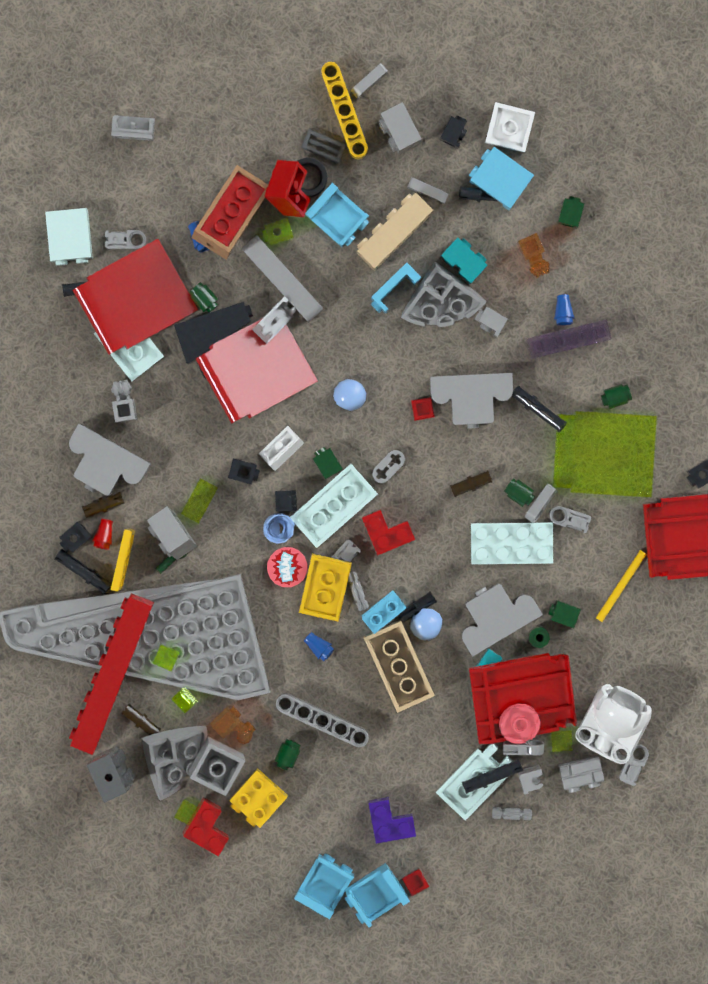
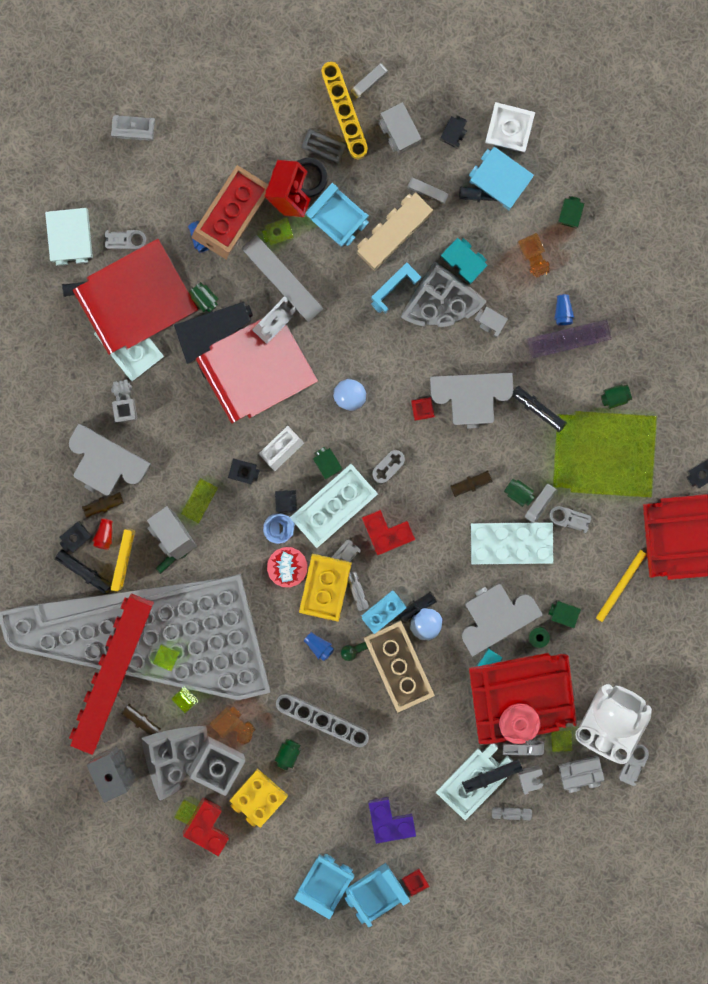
none -> dark green bar [340,642,368,661]

